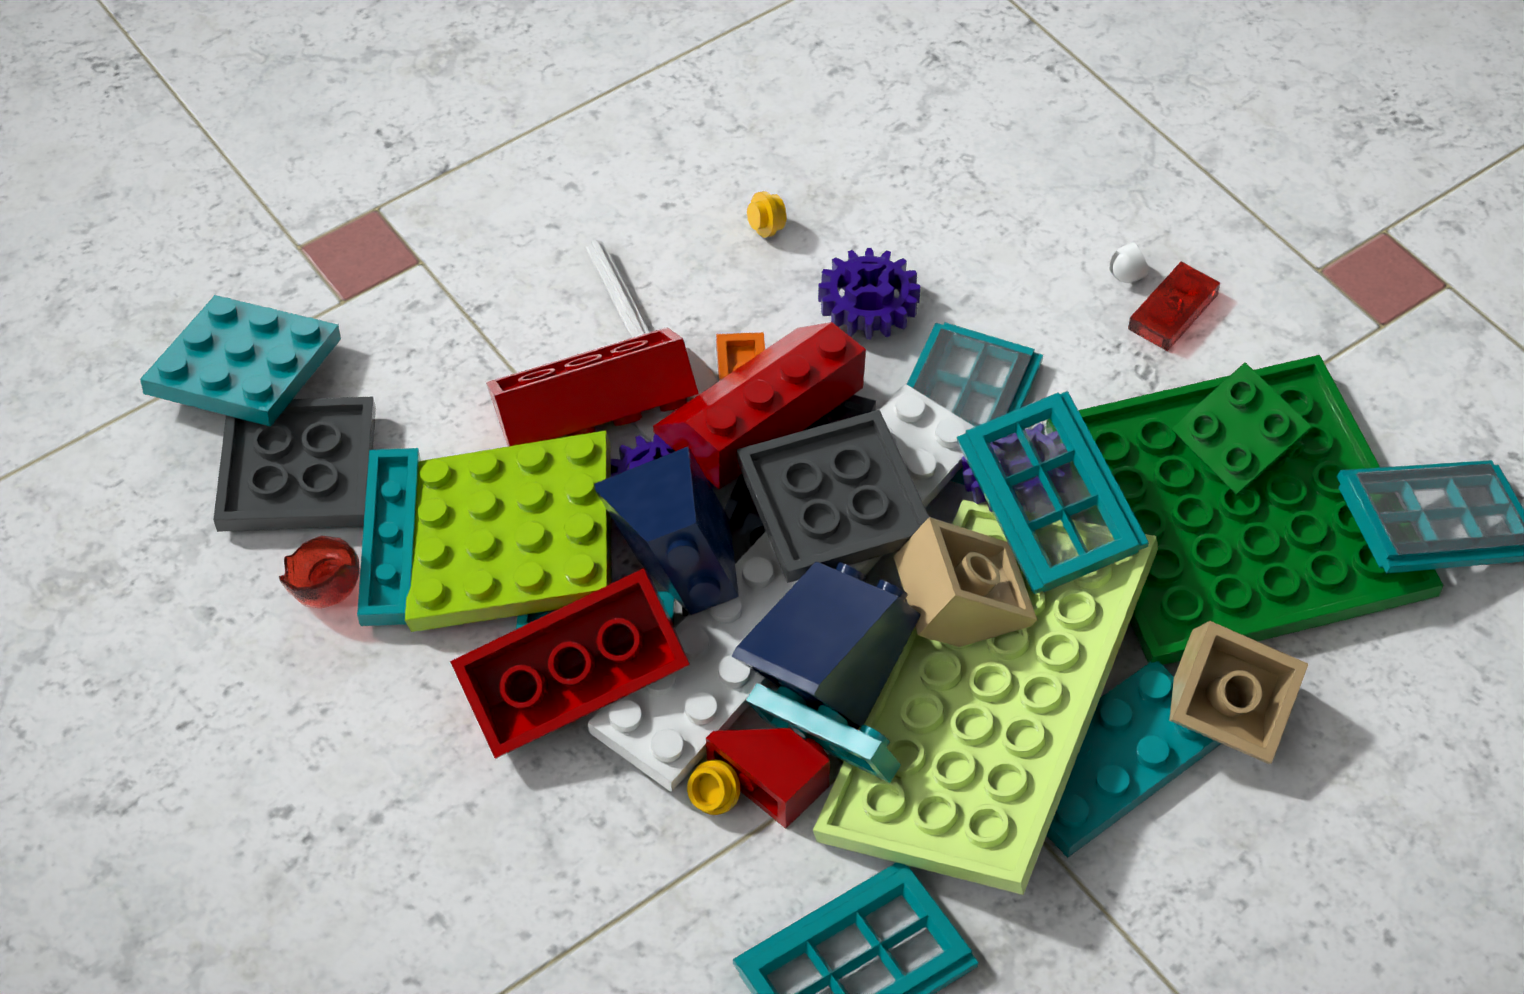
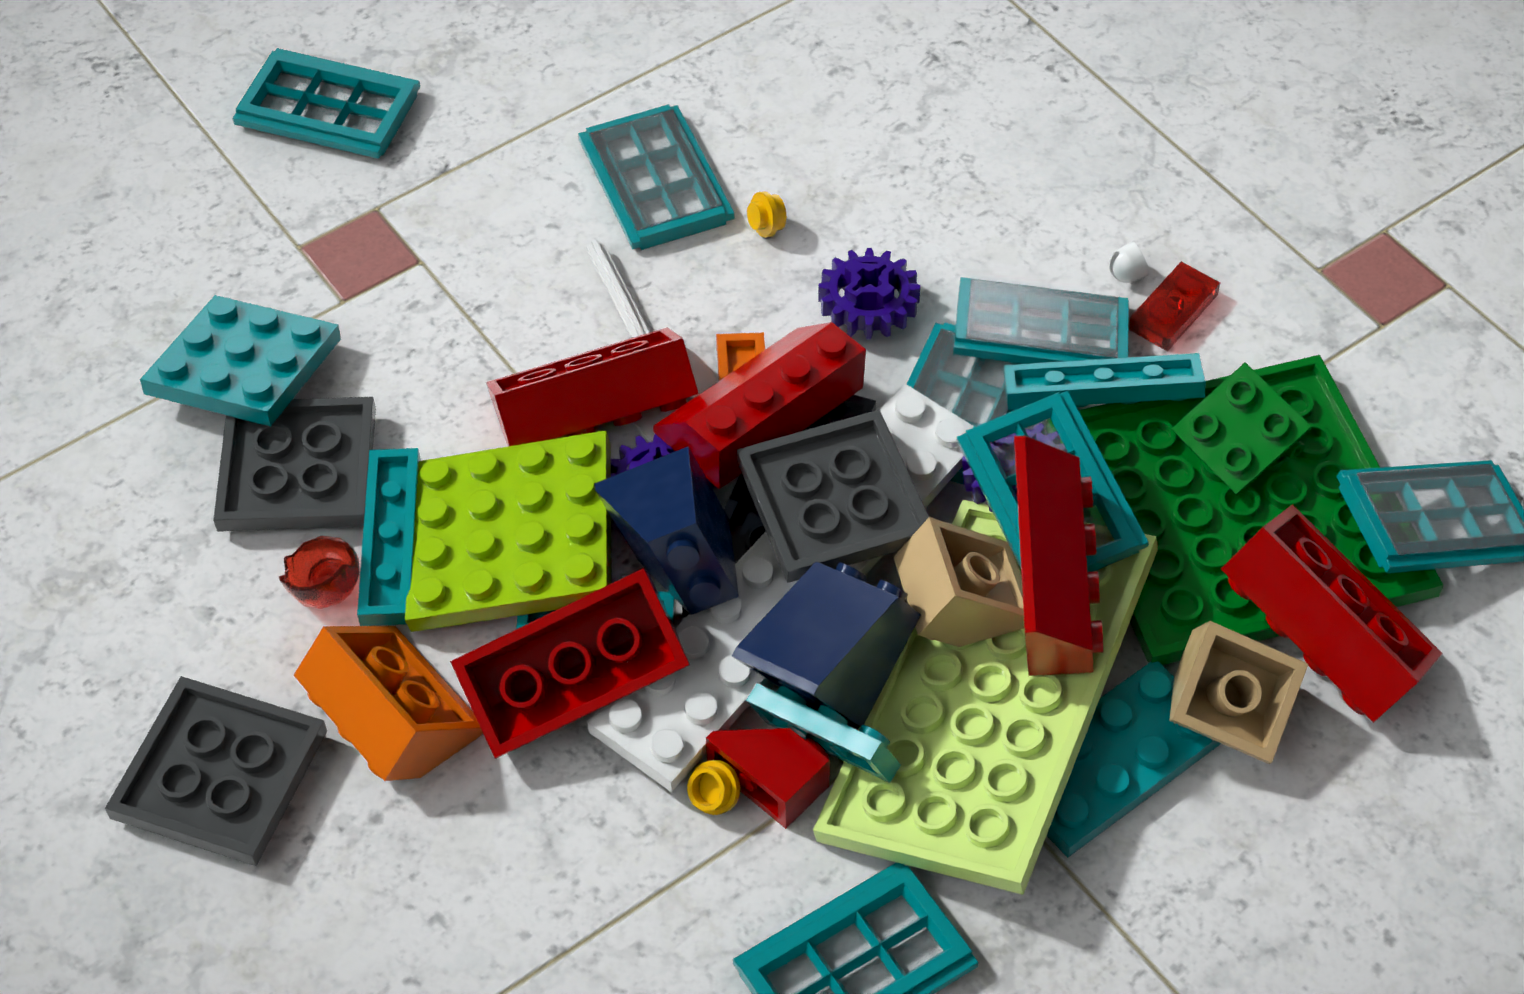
none -> dark grey plate [105,676,327,866]
none -> teal piece [232,48,420,159]
none -> orange slope [293,626,483,781]
none -> clear piece [578,104,735,250]
none -> clear piece [953,277,1129,364]
none -> teal plate [1004,353,1206,410]
none -> red slope [1014,435,1103,676]
none -> red slope [1221,504,1443,723]

